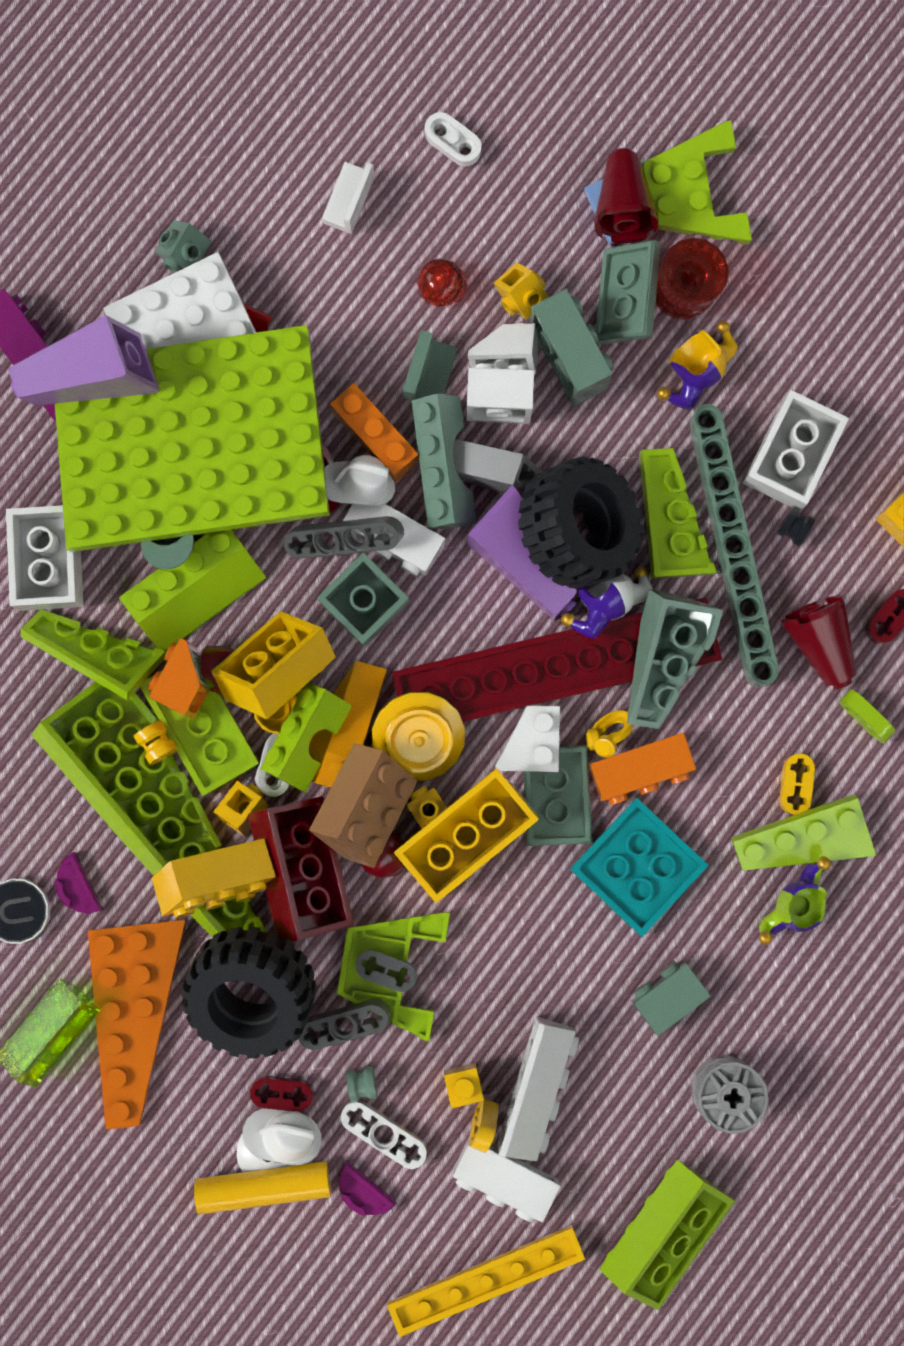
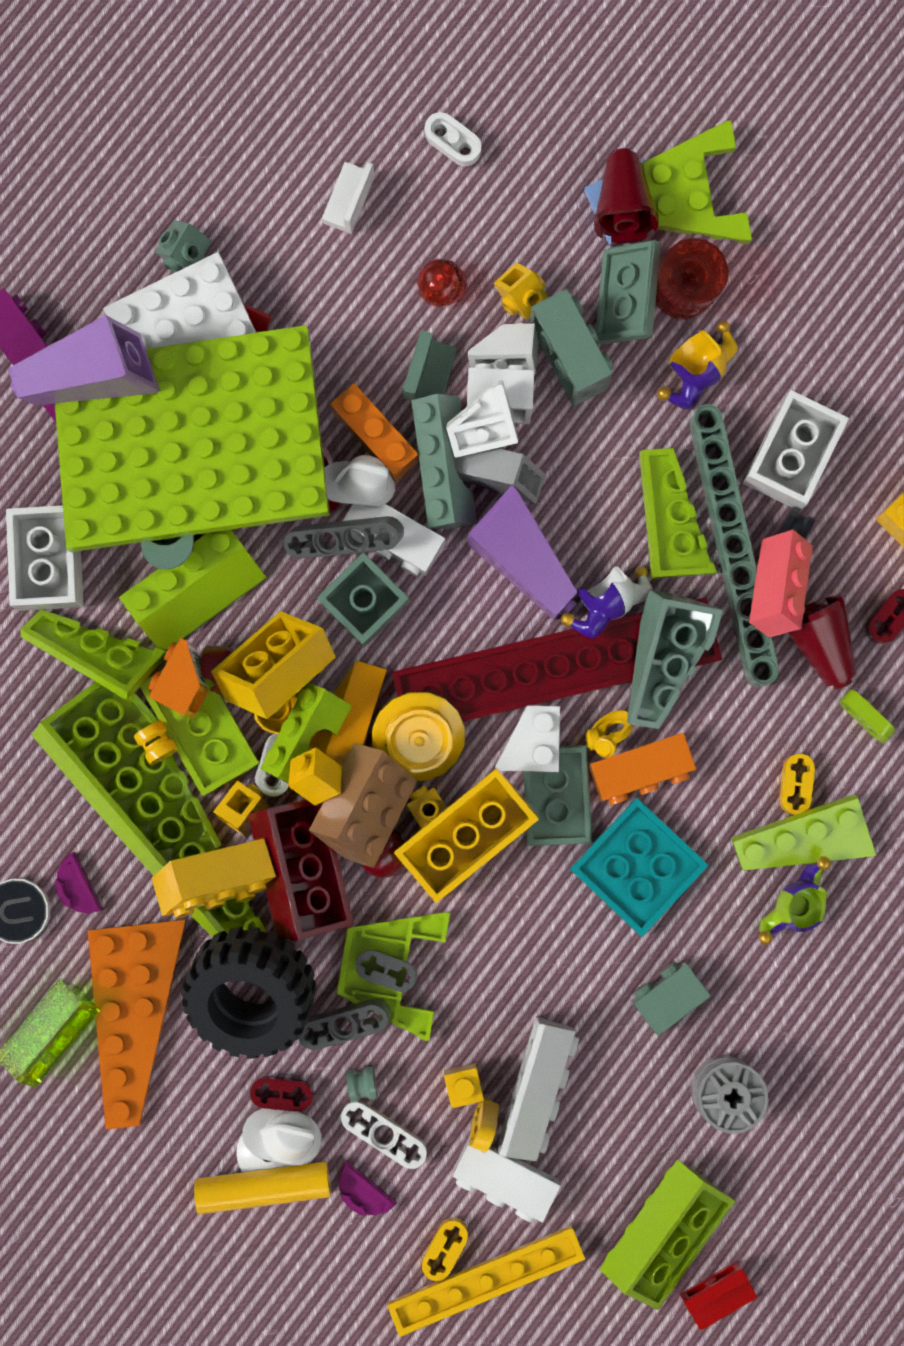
black tyre [518,457,643,589] -> none
none -> yellow brick [288,747,342,805]
none -> yellow beam [422,1217,468,1281]
none -> white wing [446,380,519,458]
none -> red panel [680,1261,757,1330]
none -> coral brick [749,530,813,638]

